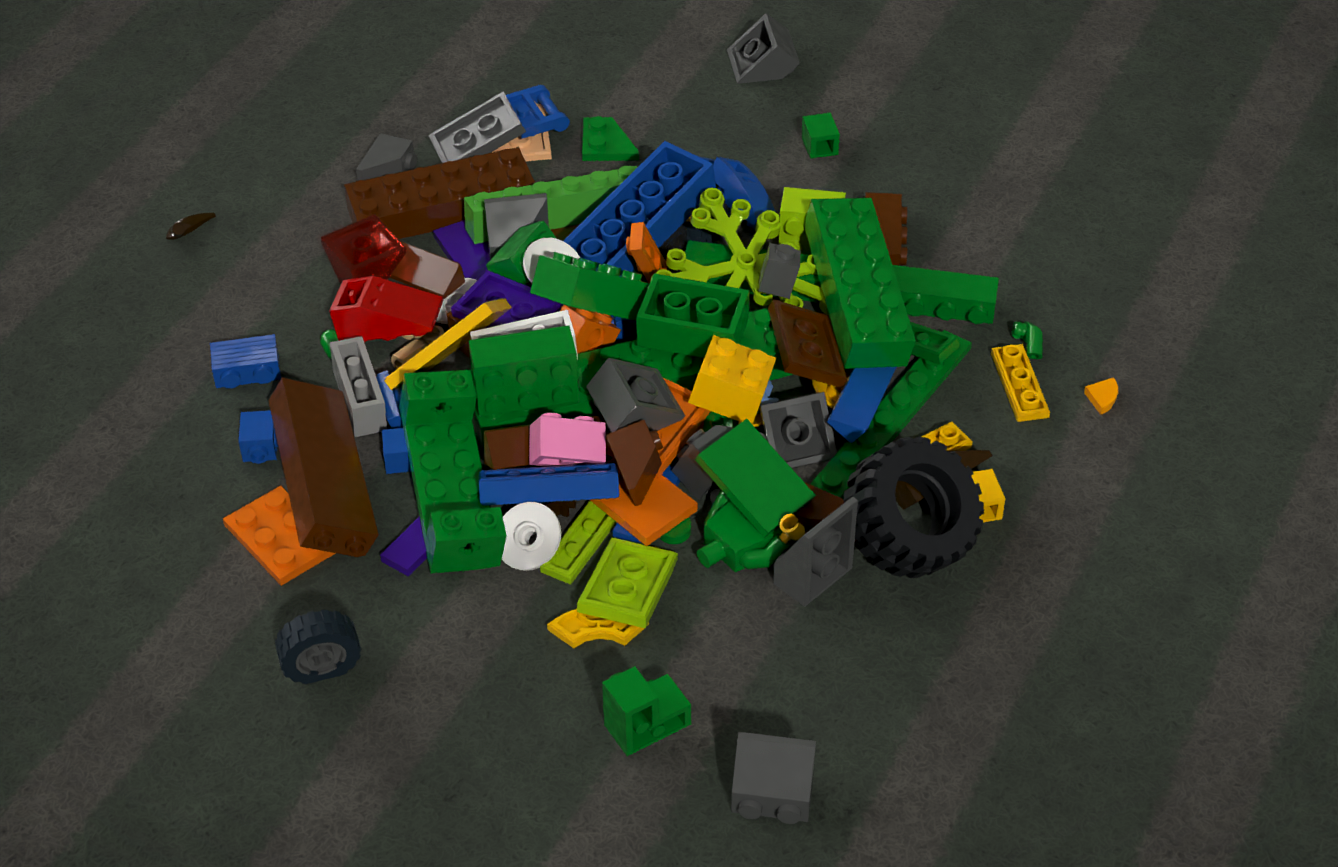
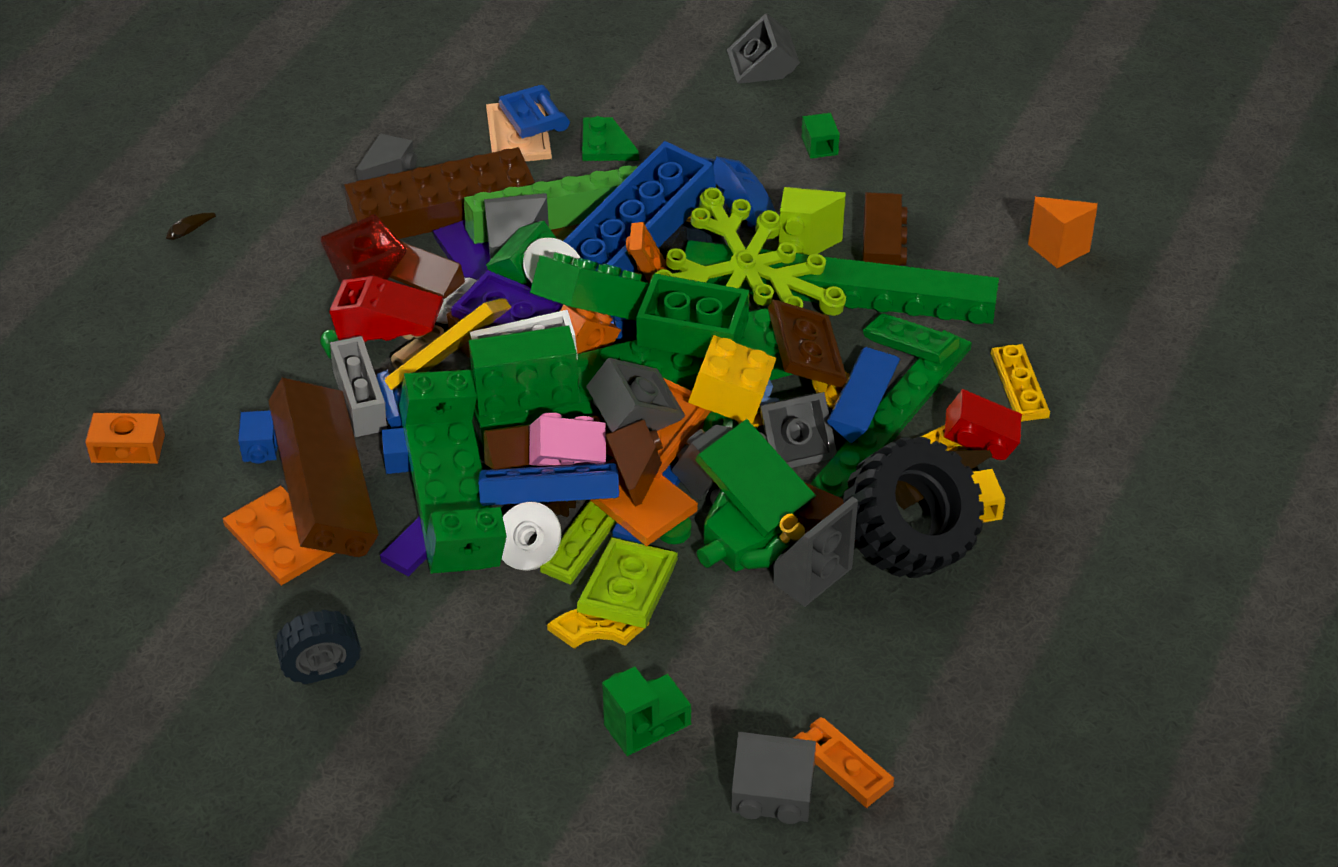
blue brick [210,334,281,388] -> none
dark grey tile [428,91,526,163] -> none
dark grey brick [759,243,801,299] -> none
green brick [804,198,916,369] -> none
green arm [1011,321,1043,359] -> none
light orange tile [1084,377,1118,415] -> none
none -> orange brick [85,413,165,464]
none -> orange plate [793,717,894,808]
none -> red brick [944,389,1022,460]
none -> orange slope [1028,196,1098,268]

